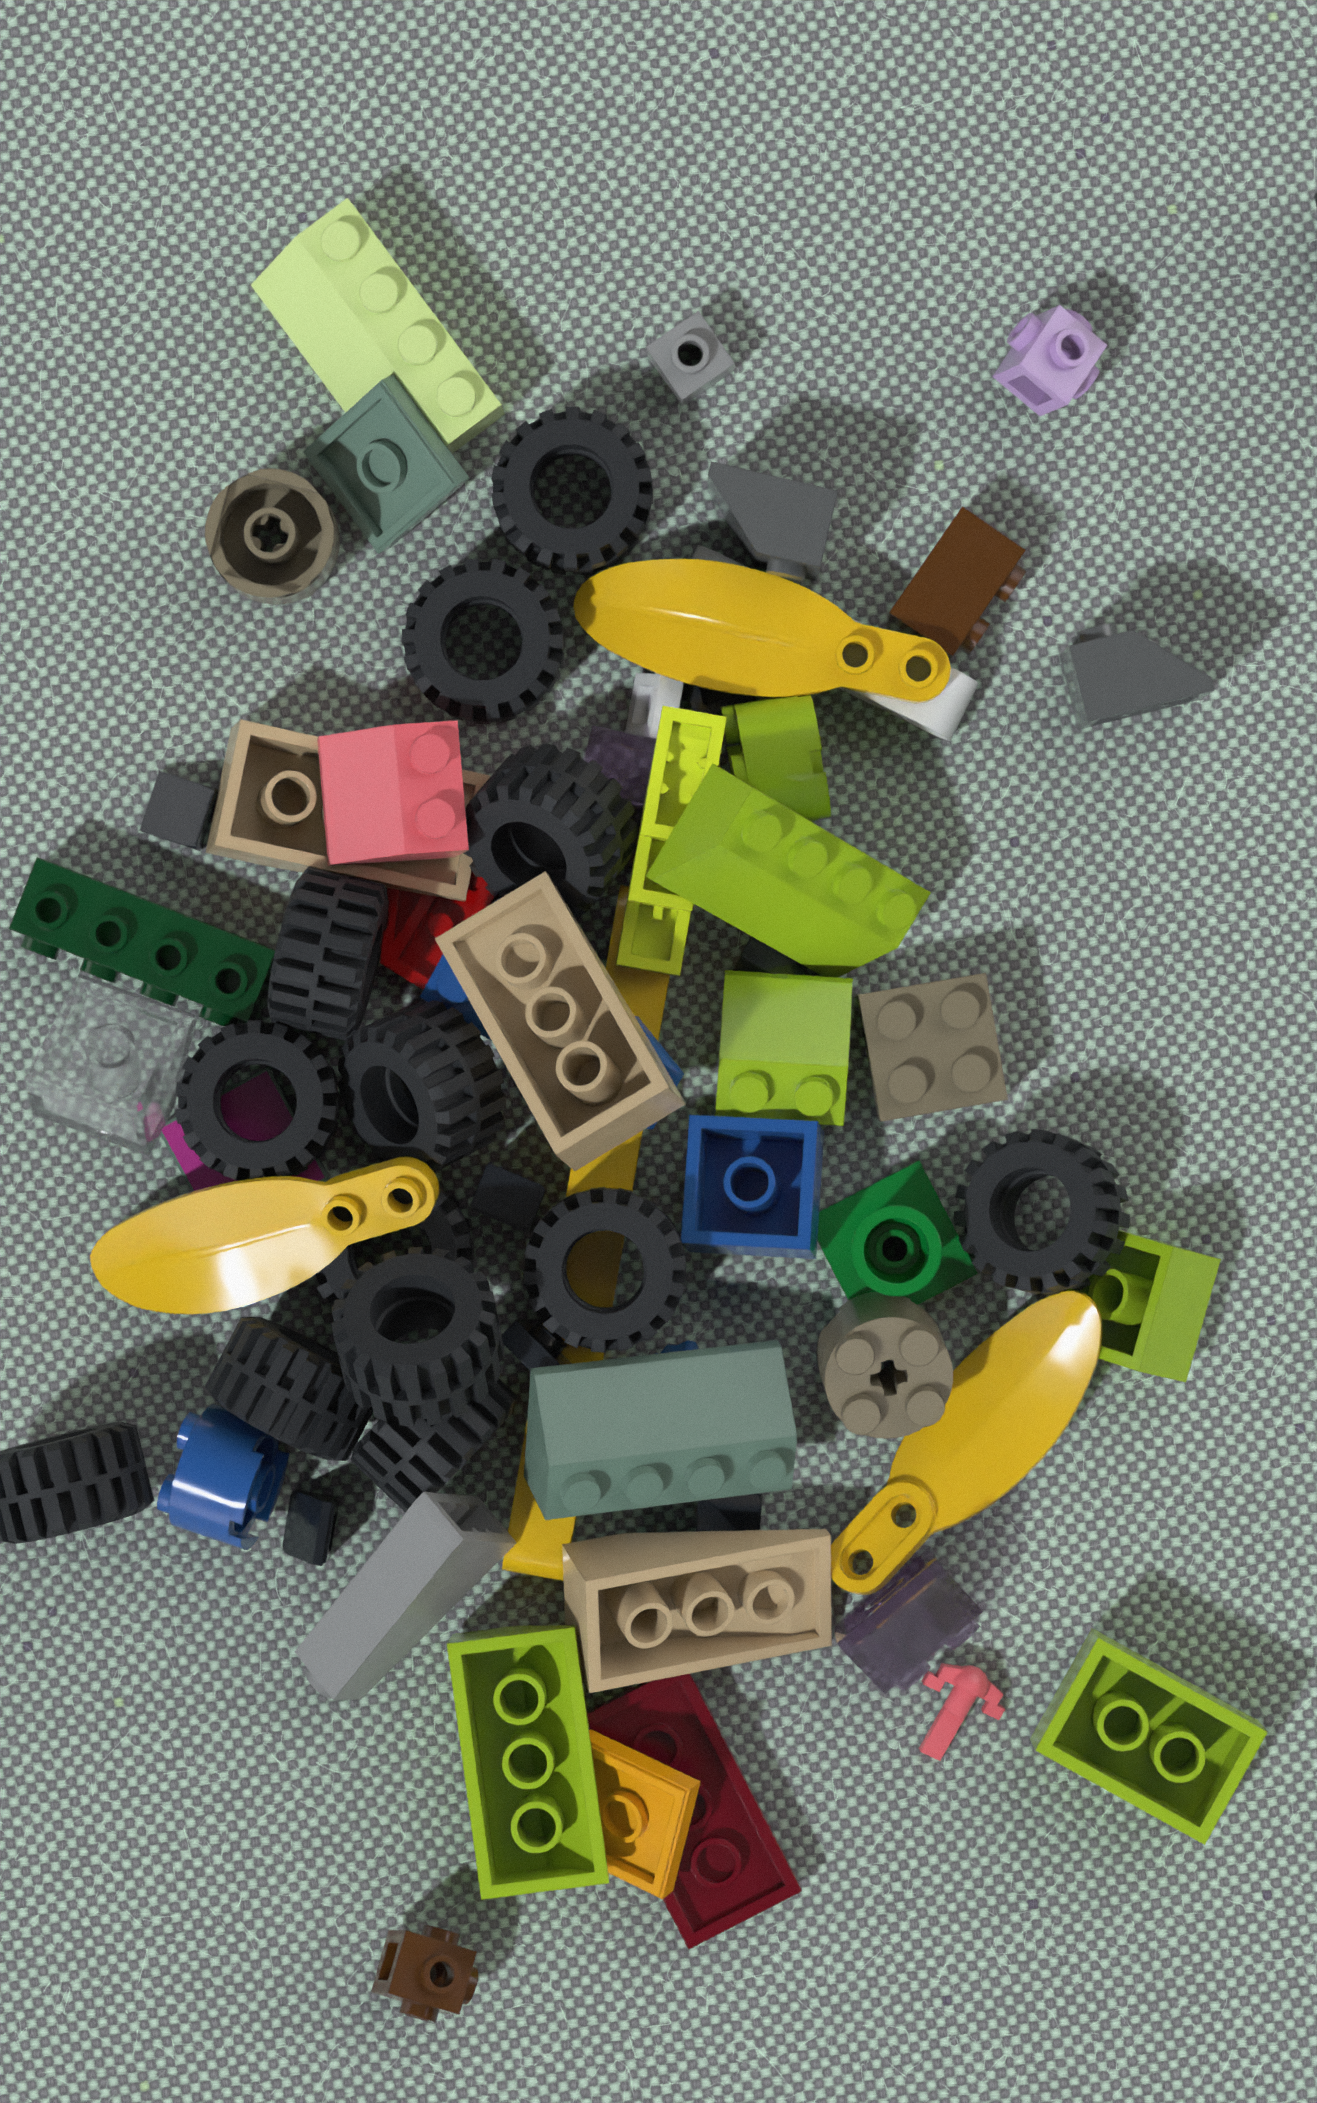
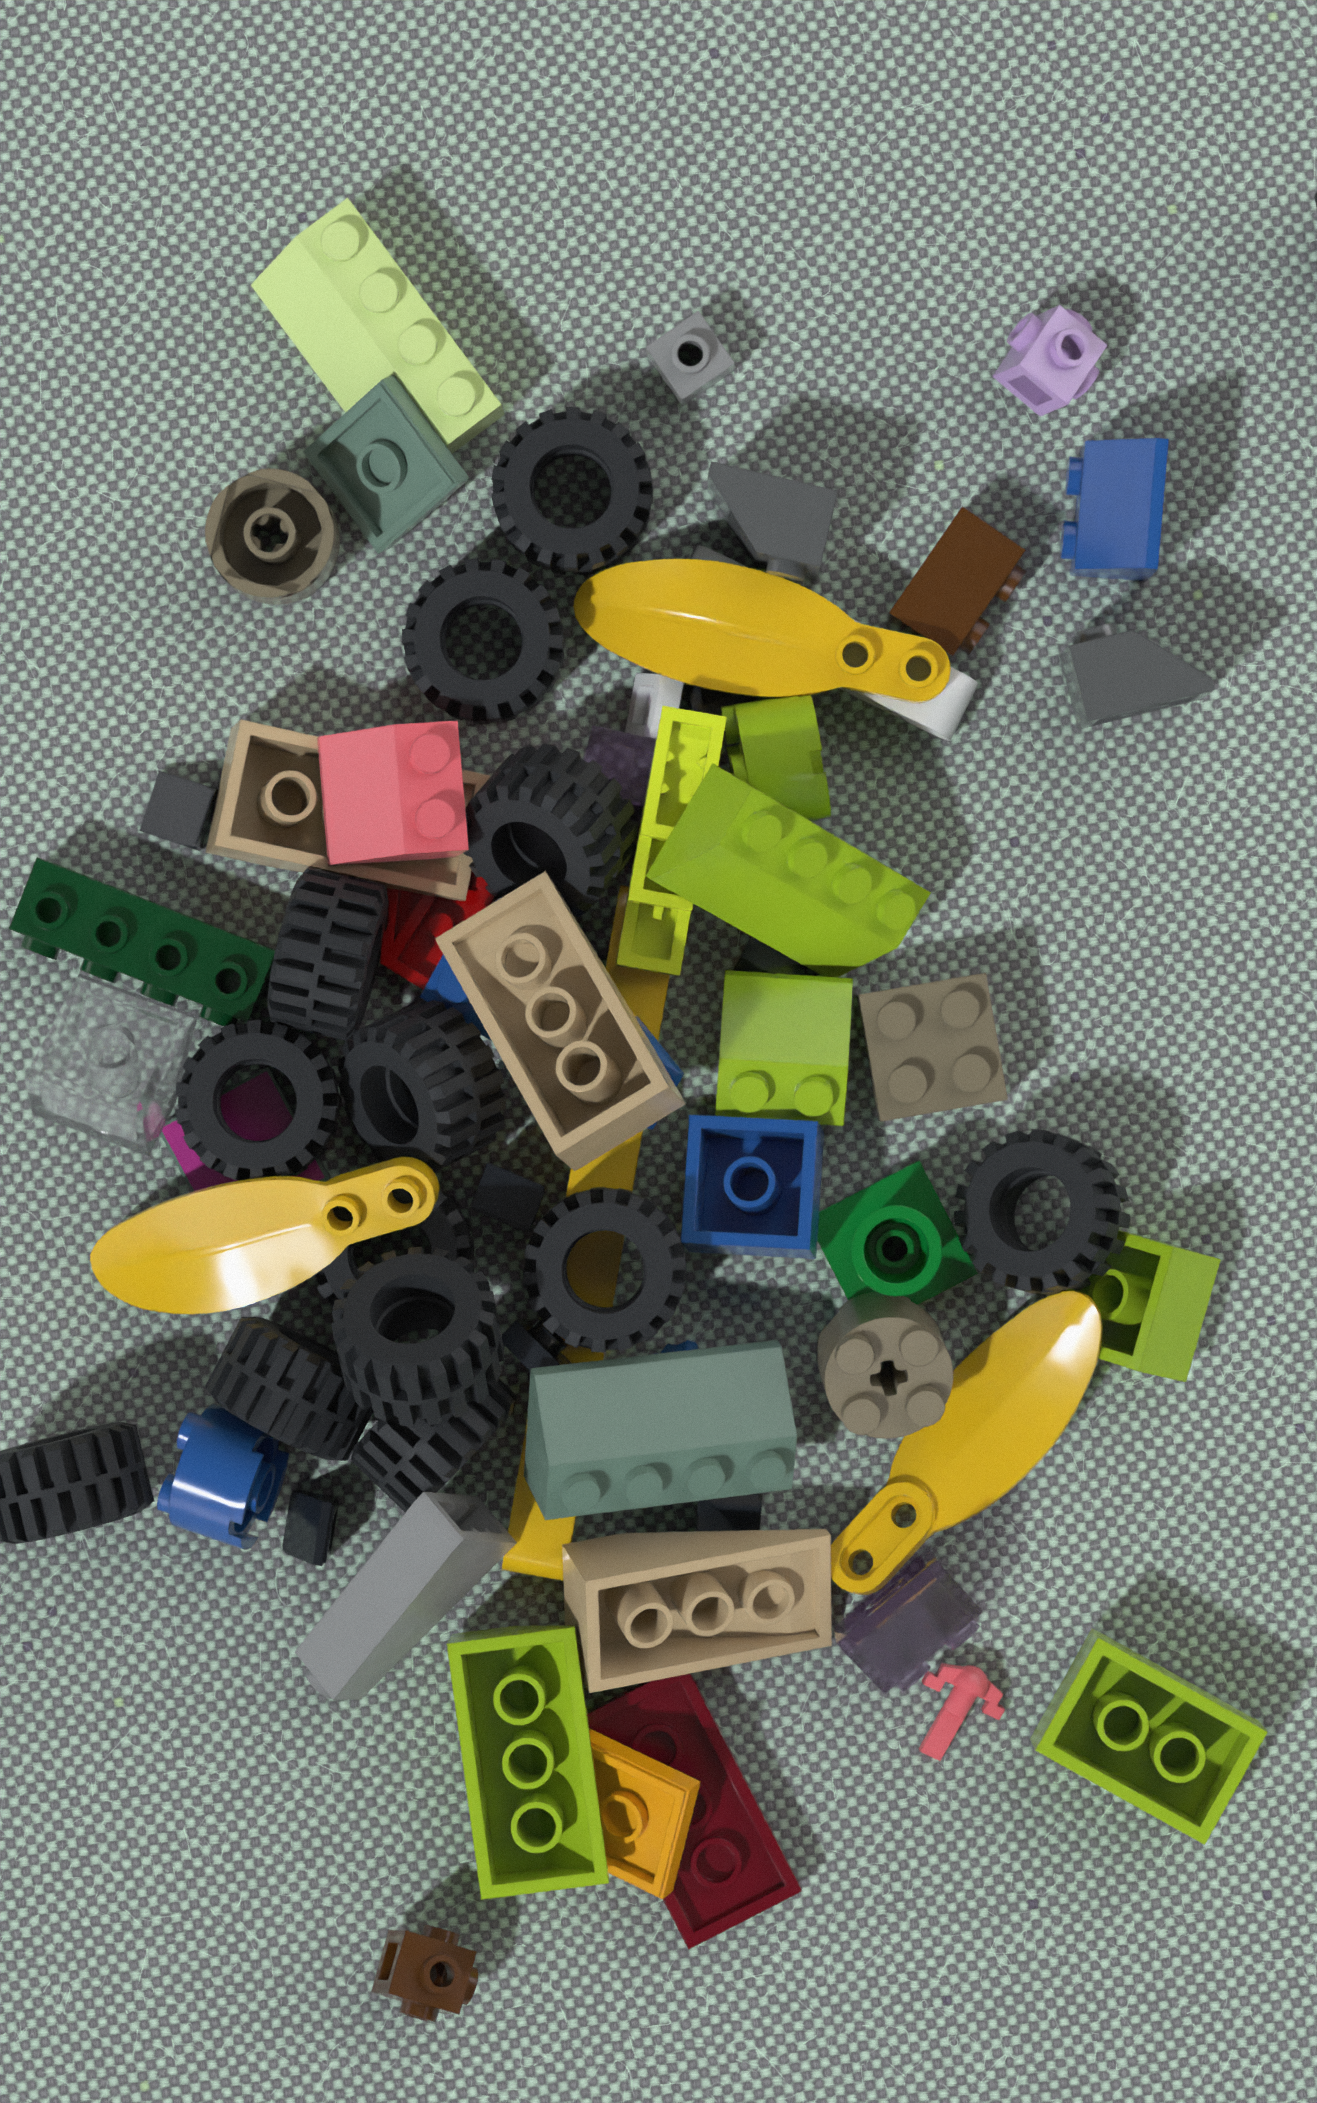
none -> blue slope [1060,438,1169,582]

